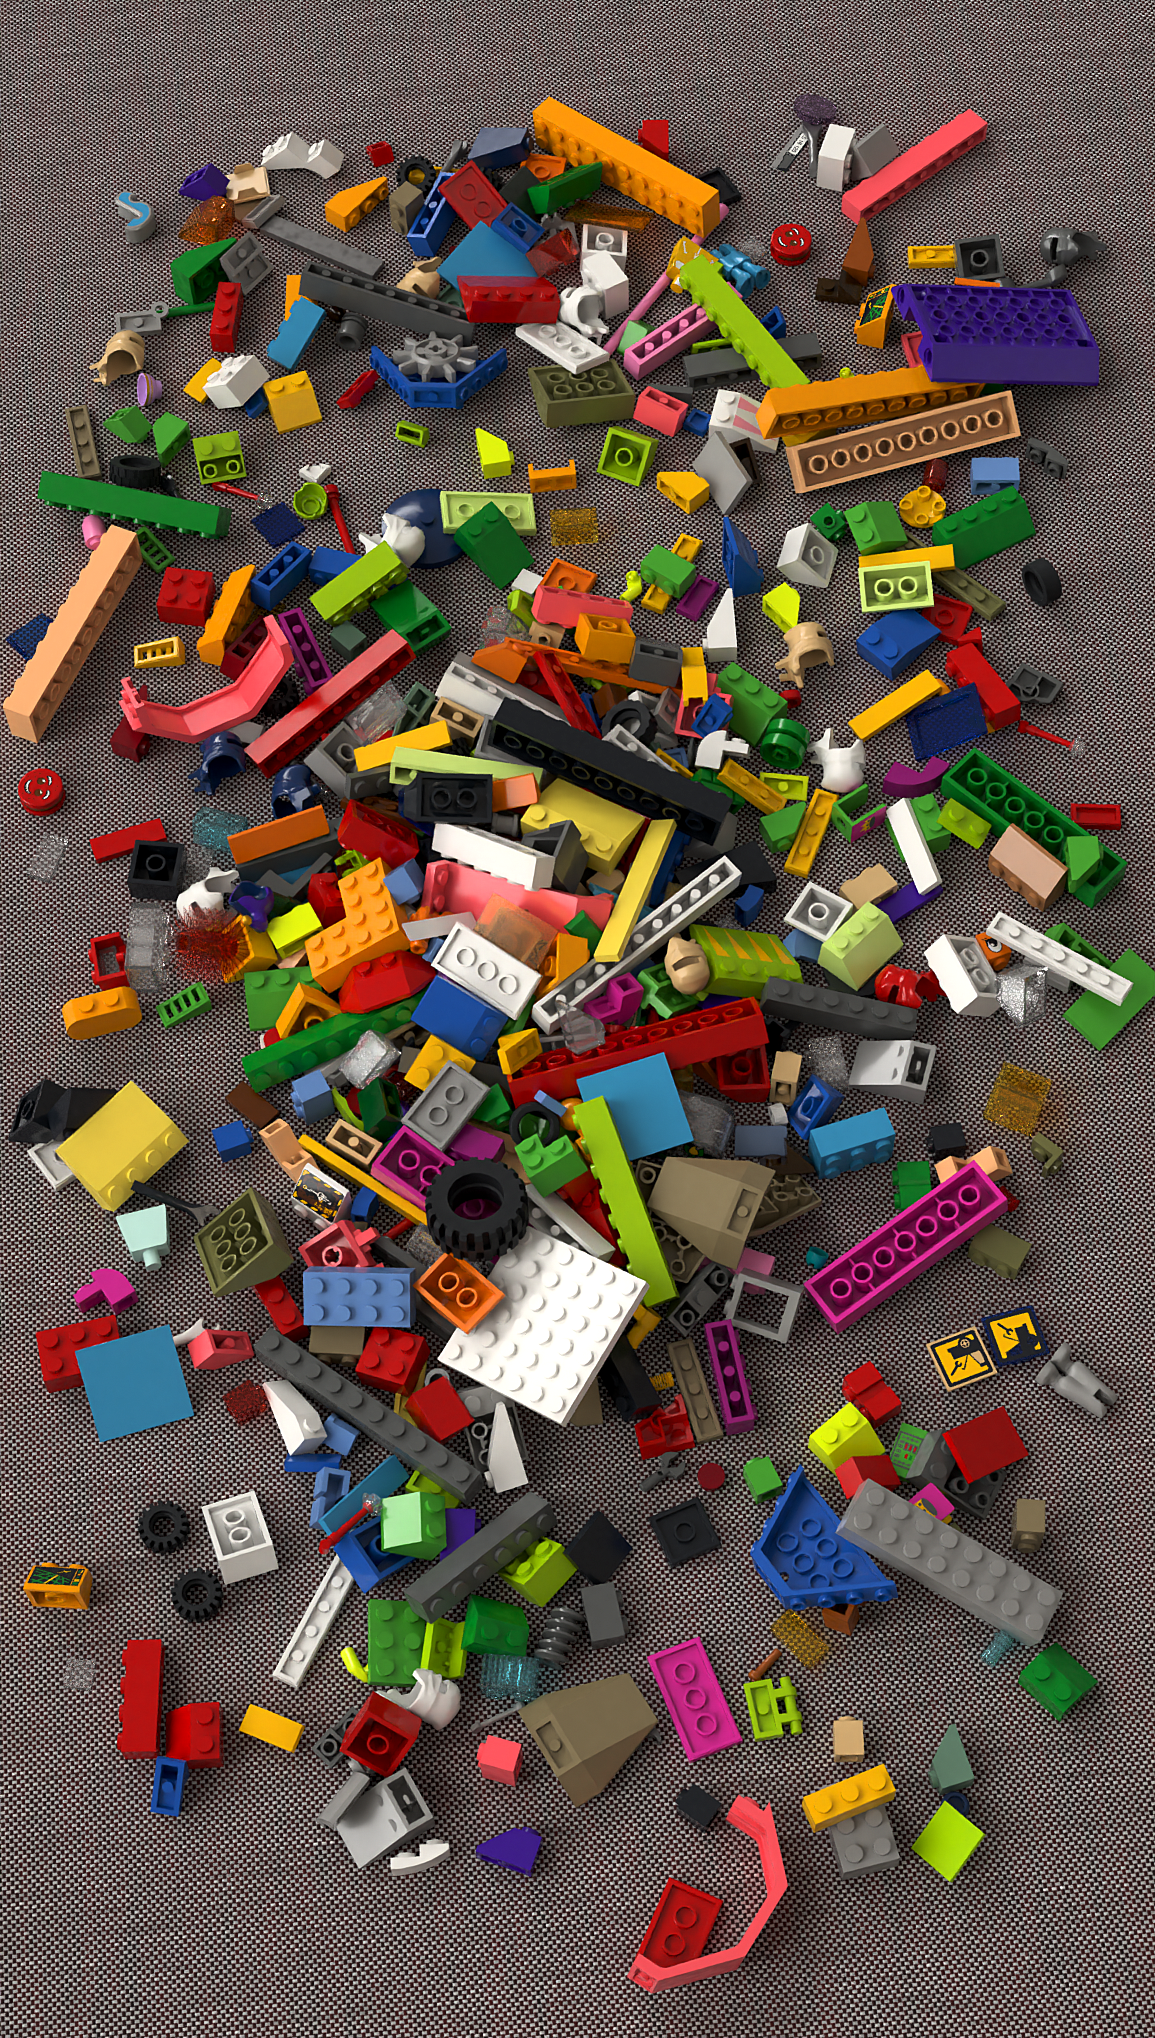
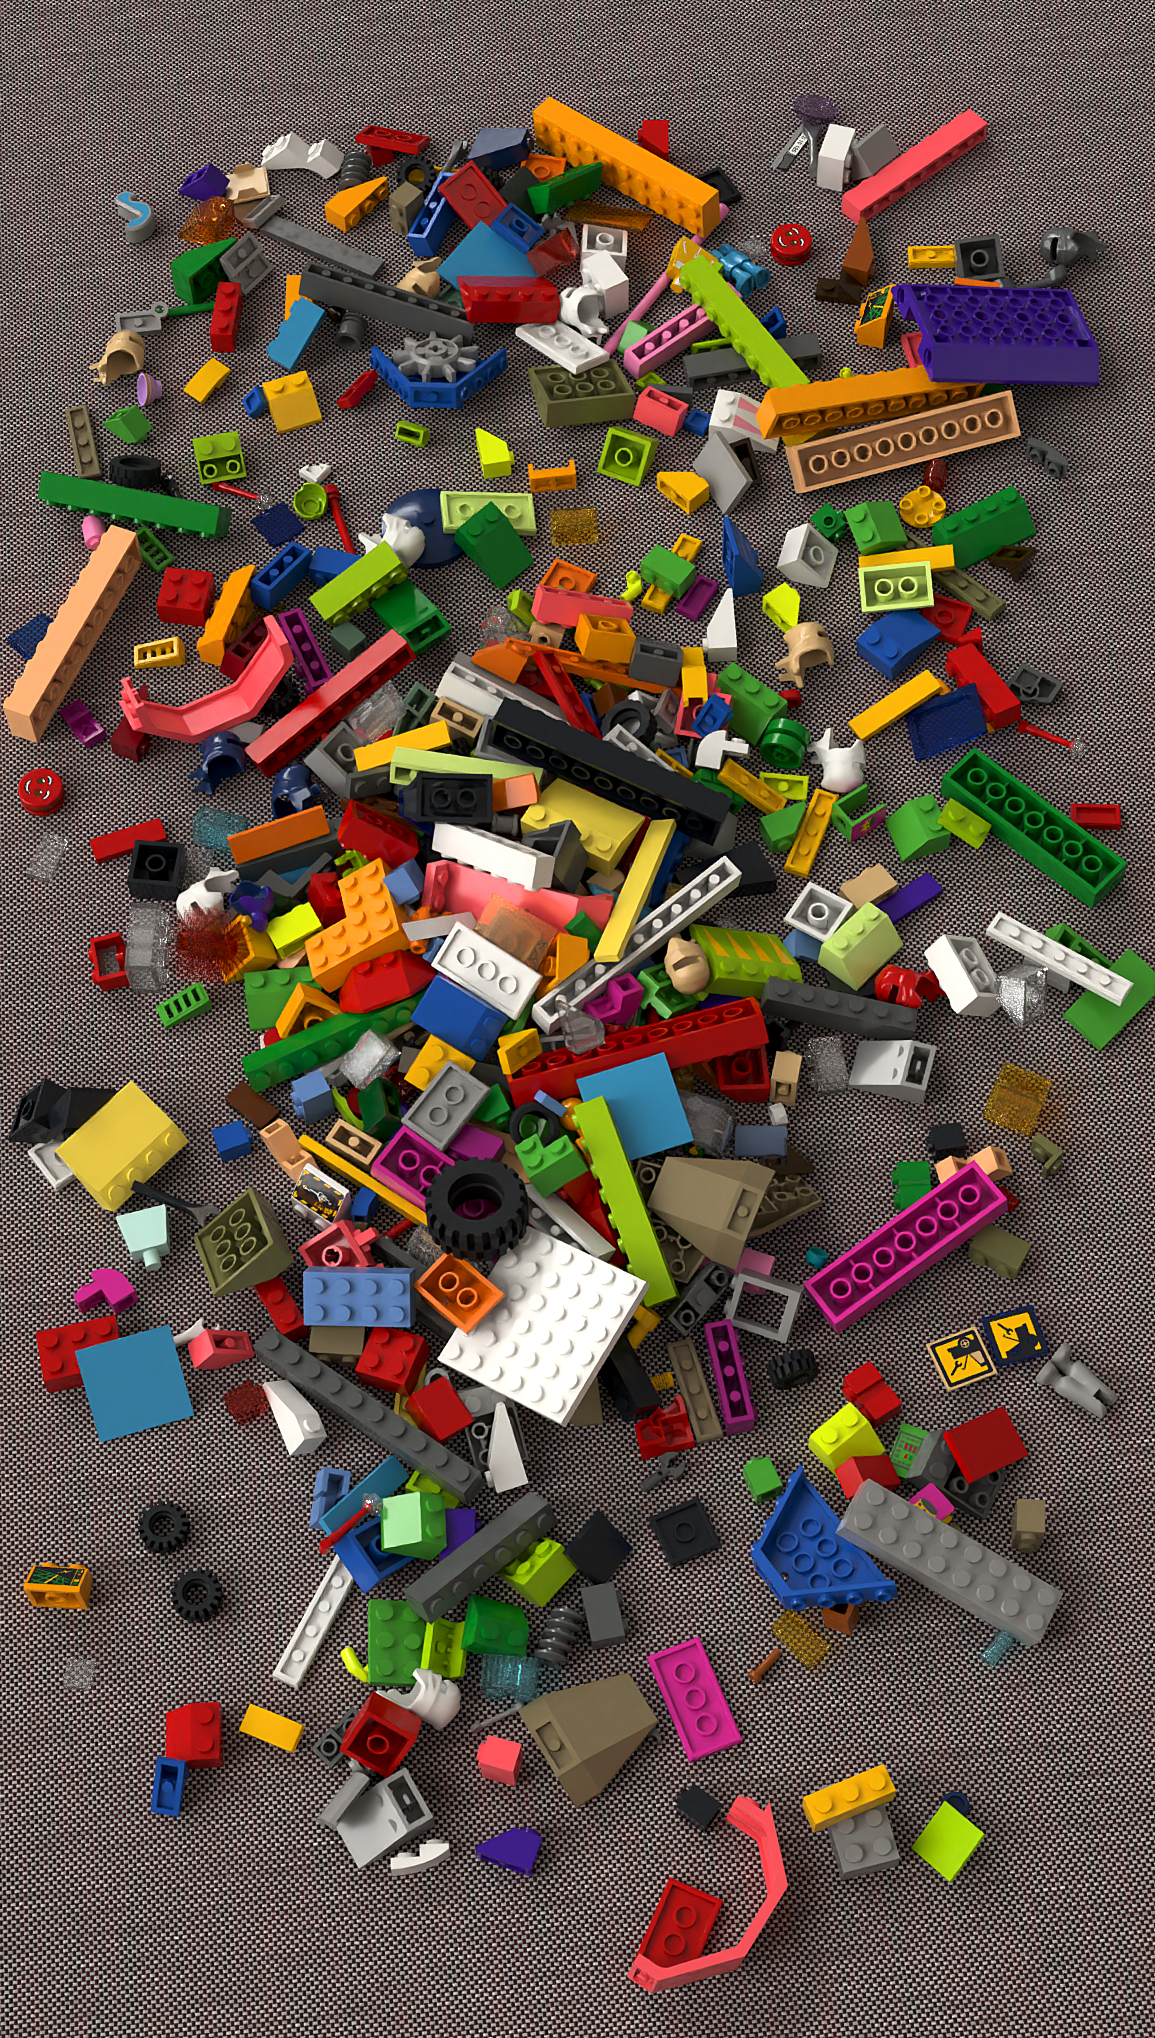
light orange brick [62,987,142,1040] -> none
red brick [117,1639,165,1759] -> none
bright green slope [153,412,191,468] -> none
white slope [201,1491,279,1585] -> none
white brick [202,355,270,409] -> none
blue tile [284,1453,342,1472] -> none
medium blue tile [321,1413,360,1457] -> none
white tile [511,568,544,598] -> none
dark red tile [697,1463,725,1492] -> none
blue piece [734,884,764,928] -> none
lime plate [743,1676,803,1742] -> none
blue slope [787,1074,845,1140] -> none
dark azure brick [808,1107,896,1179] -> none
tan brick [832,1716,864,1762] -> none
magenta brick [882,756,950,798] -> none
white tile [886,798,942,895] -> none
sand green slope [927,1724,975,1796] -> none
medium blue brick [970,457,1020,495] -> none
orange brick [975,932,1012,971] -> none
slope [987,823,1069,912] -> none
green slope [1018,1642,1098,1722] -> none
black tyre [1022,558,1062,606] -> none
bright green slope [1064,836,1103,893] -> none
none -> magenta slope [58,699,107,749]
none -> dark grey piece [338,150,372,192]
none -> red tile [355,125,430,155]
none -> lime tile [635,370,667,392]
none -> black tyre [766,1348,820,1390]
none -> dark brown slope [988,545,1037,583]

